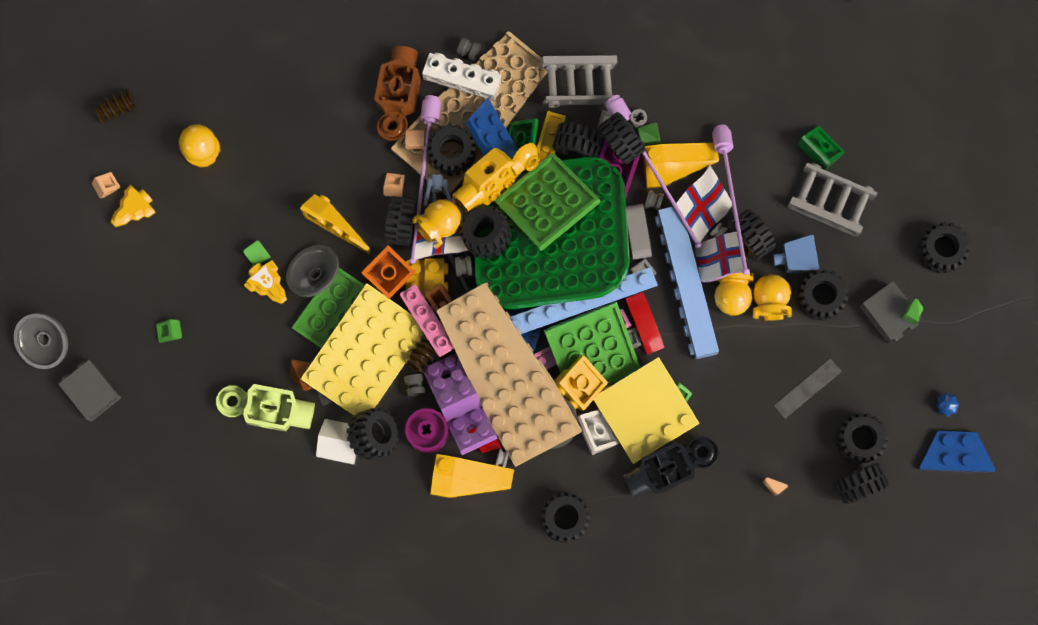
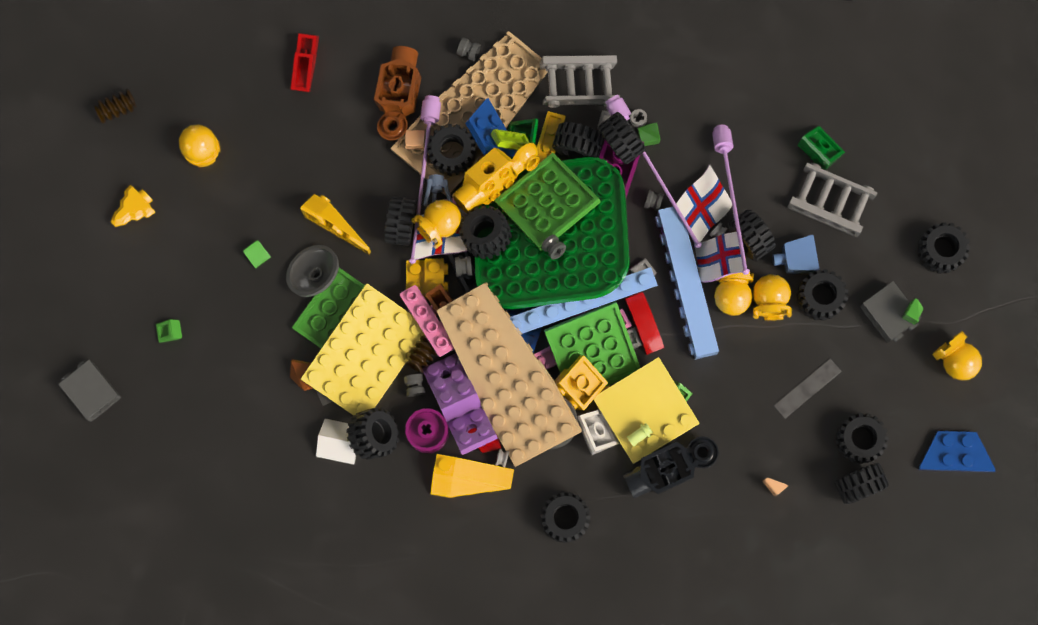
dark grey dish [14,313,68,369] -> none
light nougat slope [92,172,120,199] -> none
yellowish green brick [216,384,315,432] -> none
yellow rock [244,260,287,304] -> none
orange slope [361,245,416,299] -> none
light nougat slope [383,173,405,197] -> none
white brick [422,53,502,101] -> none
light grey beam [626,204,652,260] -> none
yellow wedge [642,143,719,189] -> none
blue piece [935,392,960,417] -> none
none -> red slope [291,33,319,92]
none -> lime plate [491,129,530,150]
none -> dark grey wheel [541,235,566,260]
none -> yellowish green pin [627,423,653,446]
none -> yellow tile [932,331,982,381]

